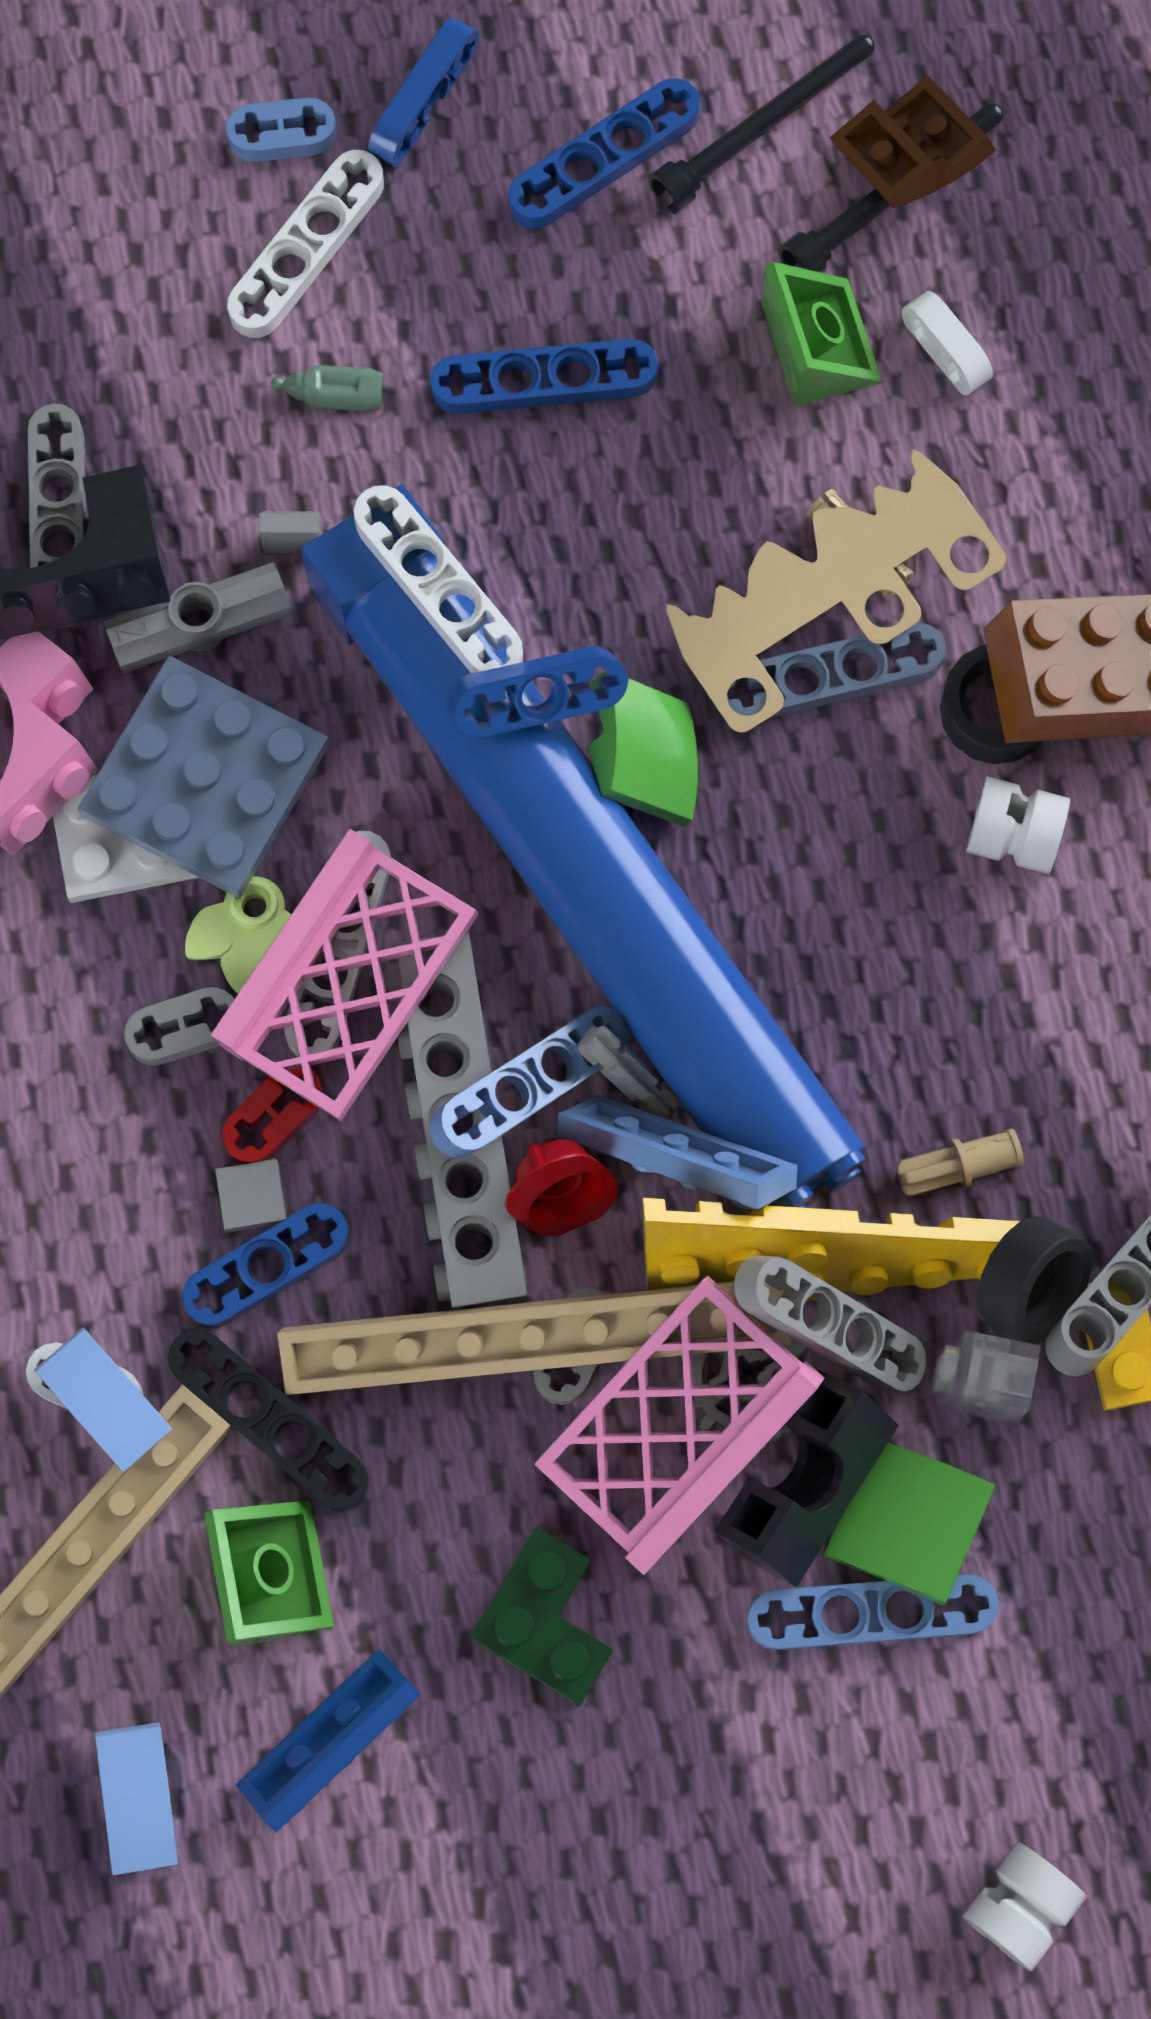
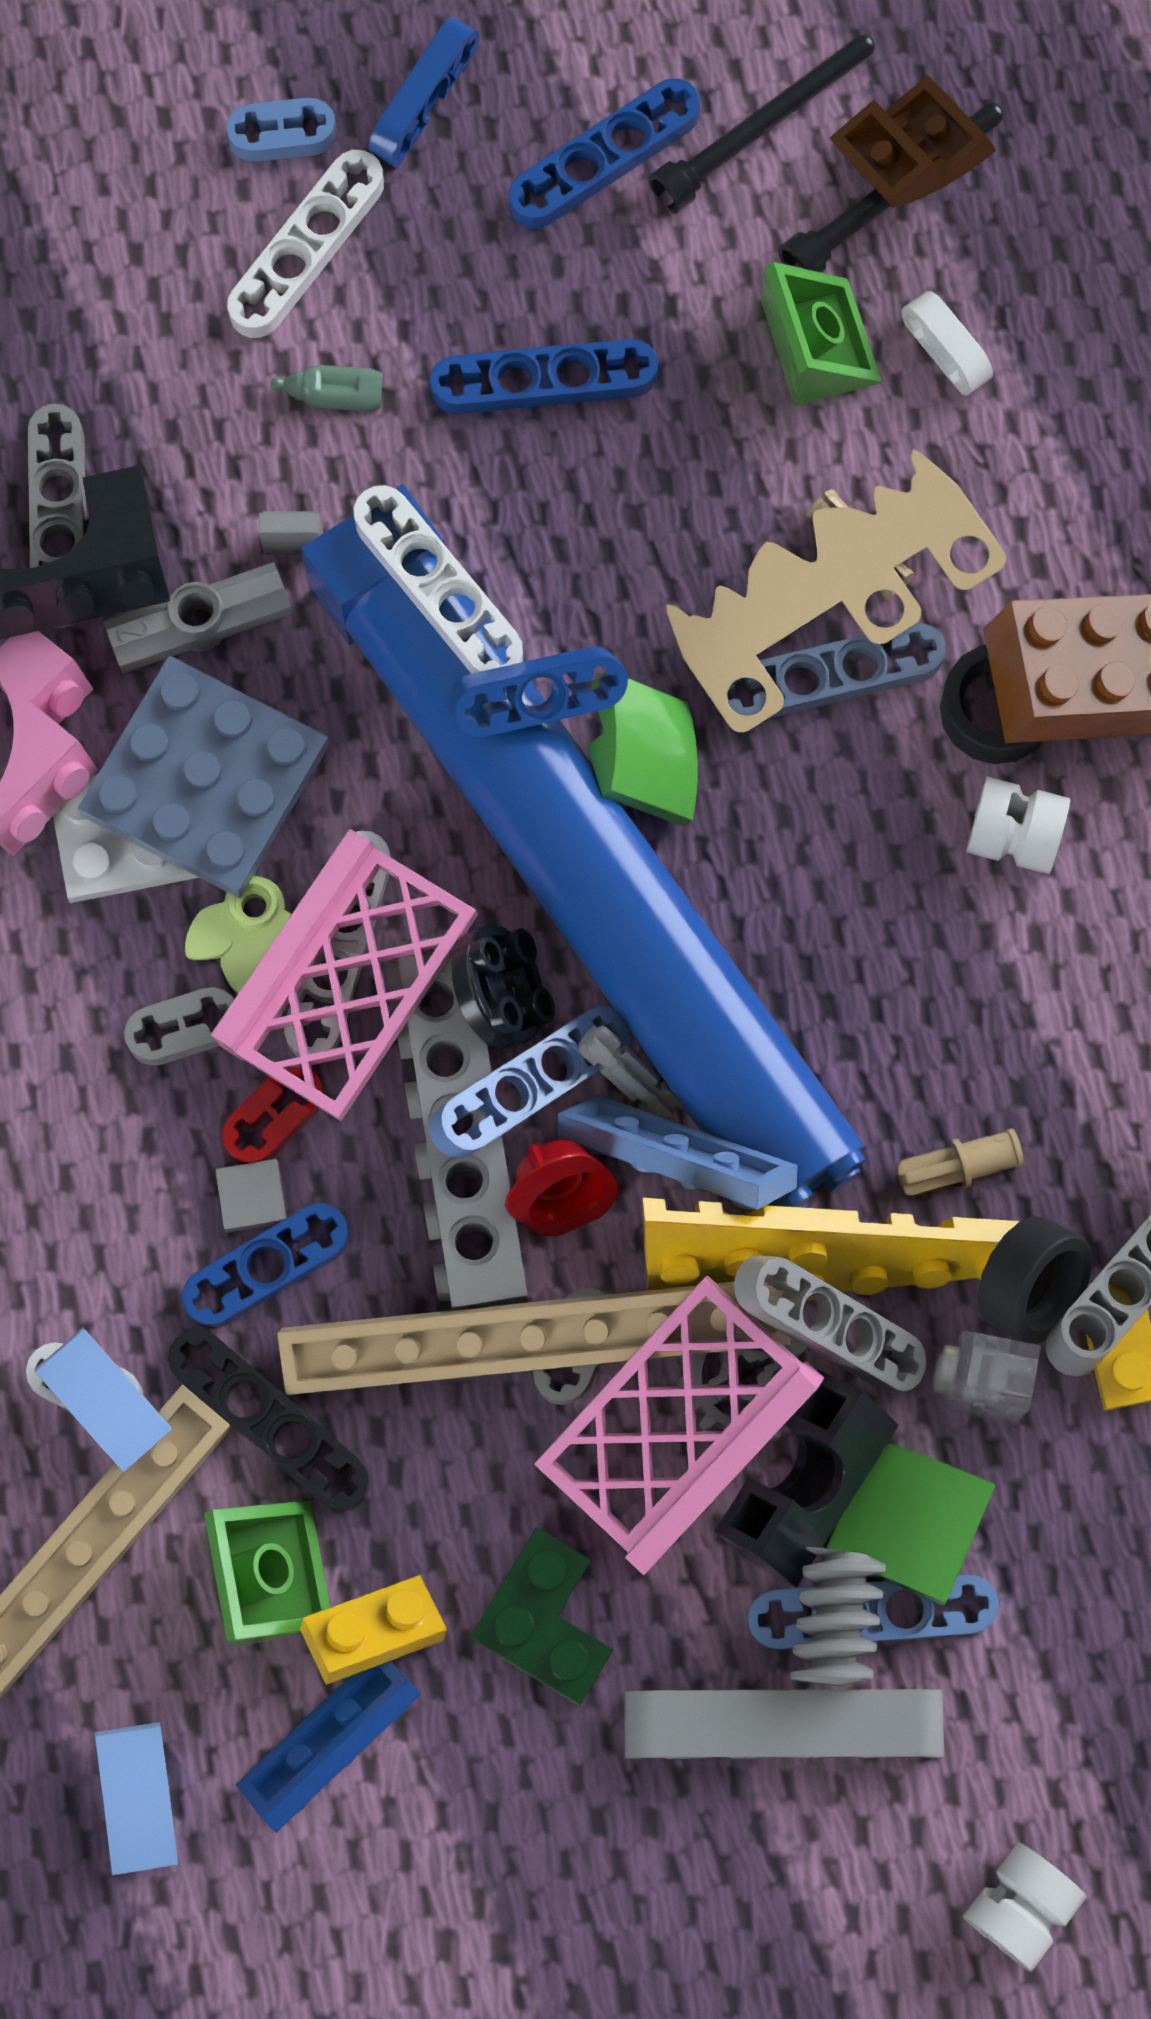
none -> yellow plate [300,1575,447,1685]
none -> black tile [451,924,555,1049]
none -> light grey beam [624,1689,945,1759]
none -> light grey piece [790,1547,886,1688]

